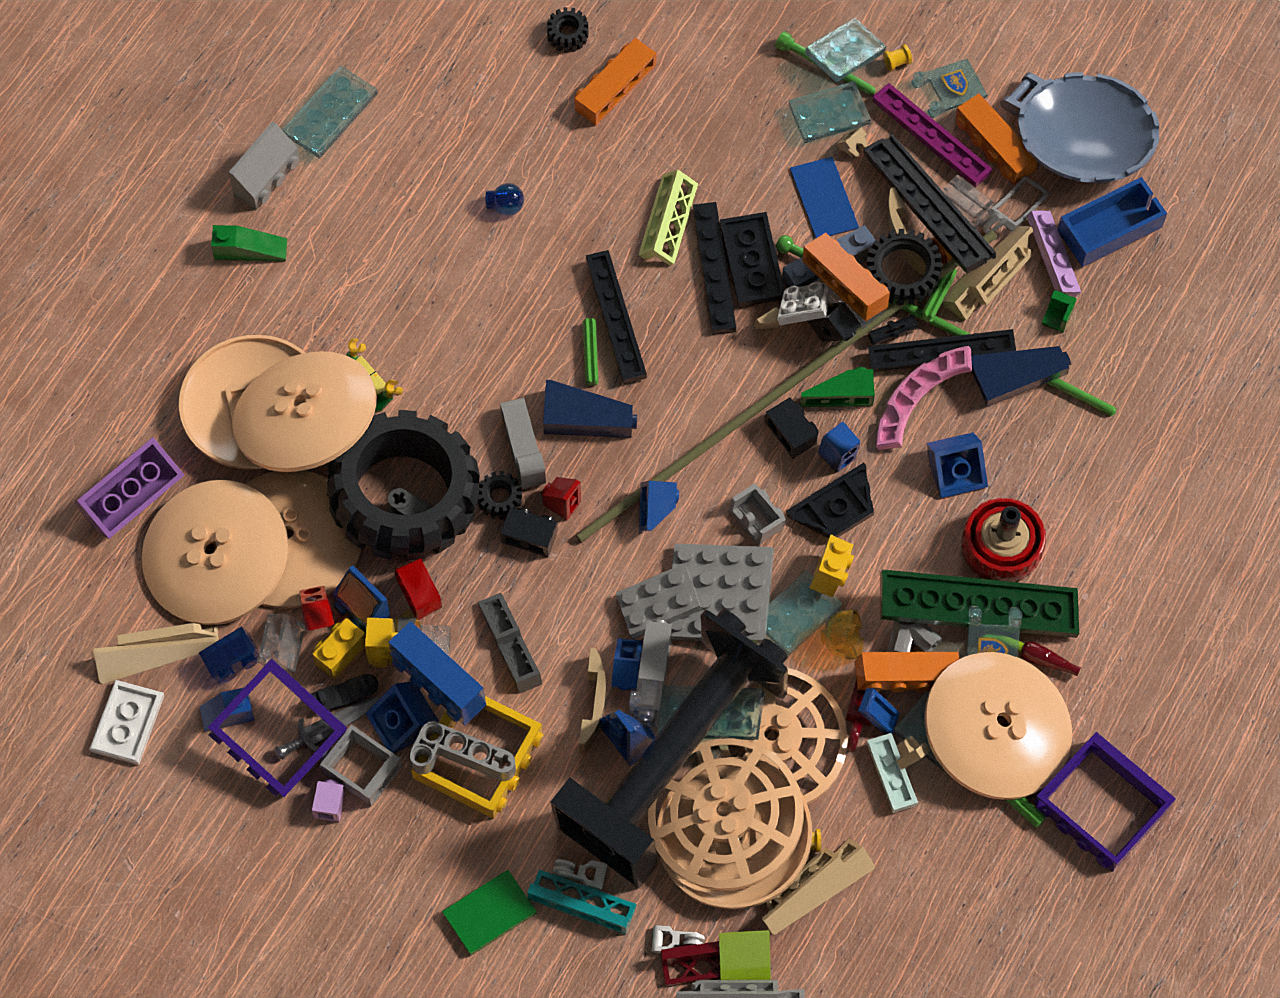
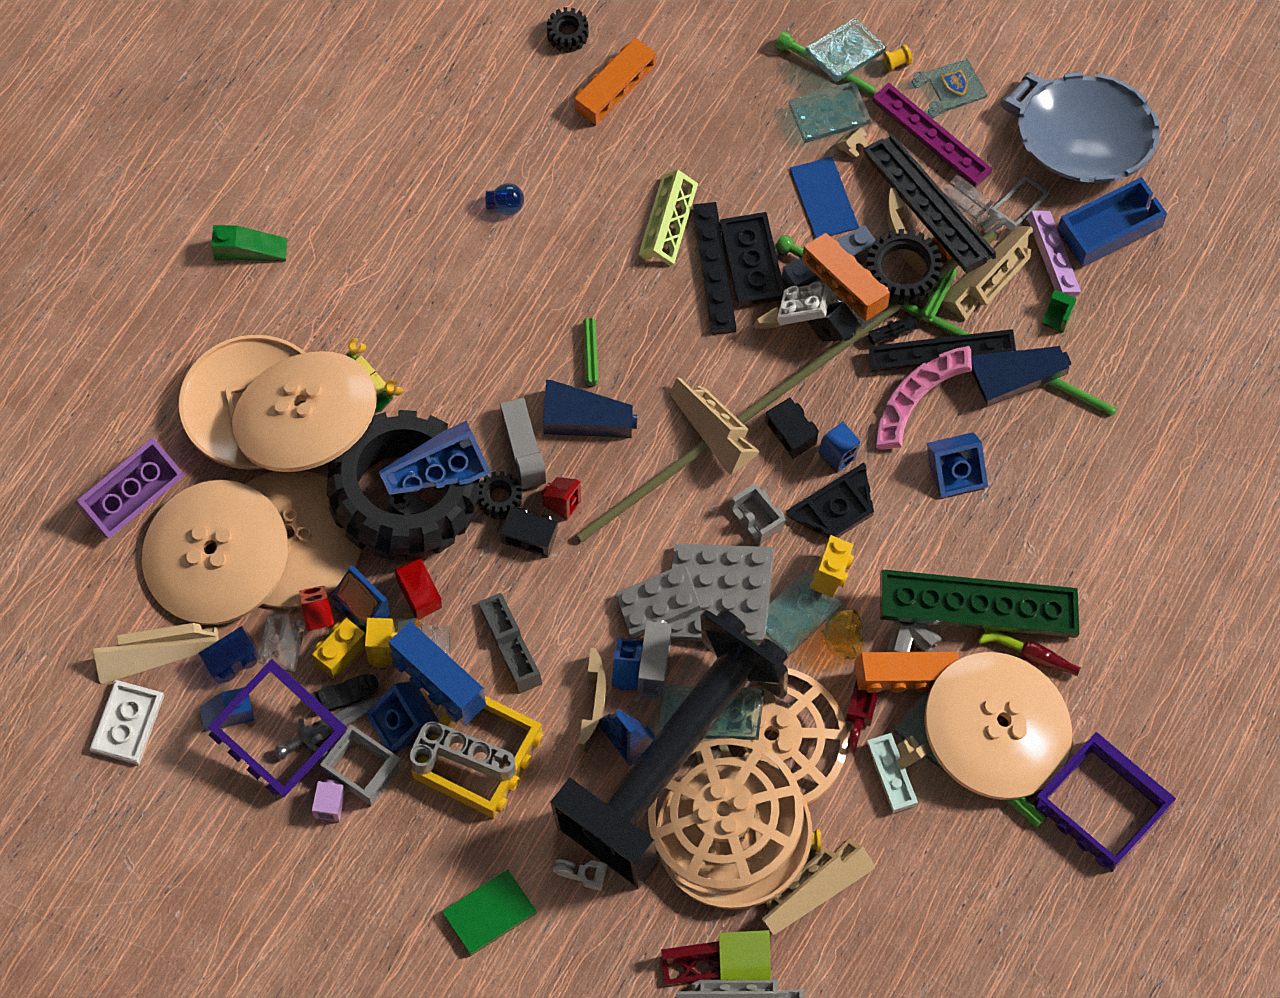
light grey slope [229,121,300,210] -> none
clear light blue plate [283,65,378,159] -> none
teal fence [527,869,637,935] -> none
black plate [586,250,647,384] -> none
clear brick [629,678,663,729] -> none
blue slope [639,481,679,532] -> none
white piece [651,925,705,954] -> none
green slope [800,367,875,407] -> none
blue tile [858,688,900,735] -> none
orange brick [955,93,1038,185] -> none
red wheel [961,497,1046,582] -> none
clear light blue flag [967,606,1022,658] -> none
none -> blue wedge [379,421,491,495]
none -> tan wedge [670,378,759,474]

